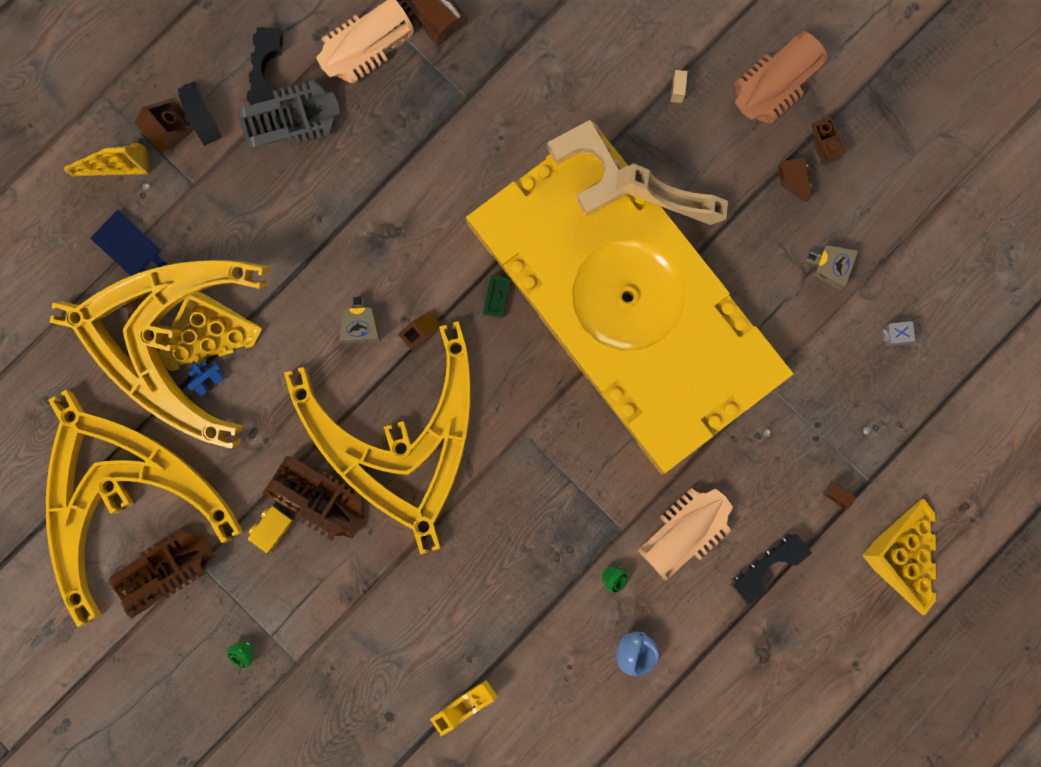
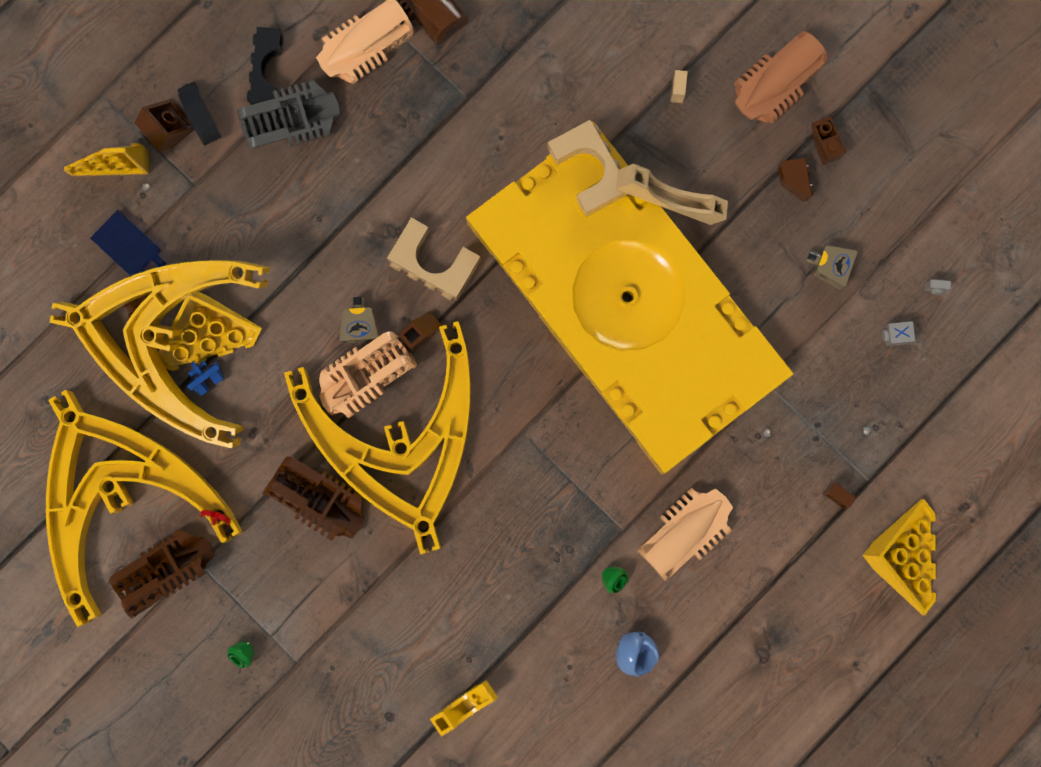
yellow brick [248,506,295,554] -> none
dark green plate [483,275,511,319] -> none
black arch [730,533,812,605] -> none
none -> red piece [199,510,231,526]
none -> light nougat connector [319,331,417,418]
none -> tan arch [387,217,481,301]
none -> light grey plate [924,279,951,295]

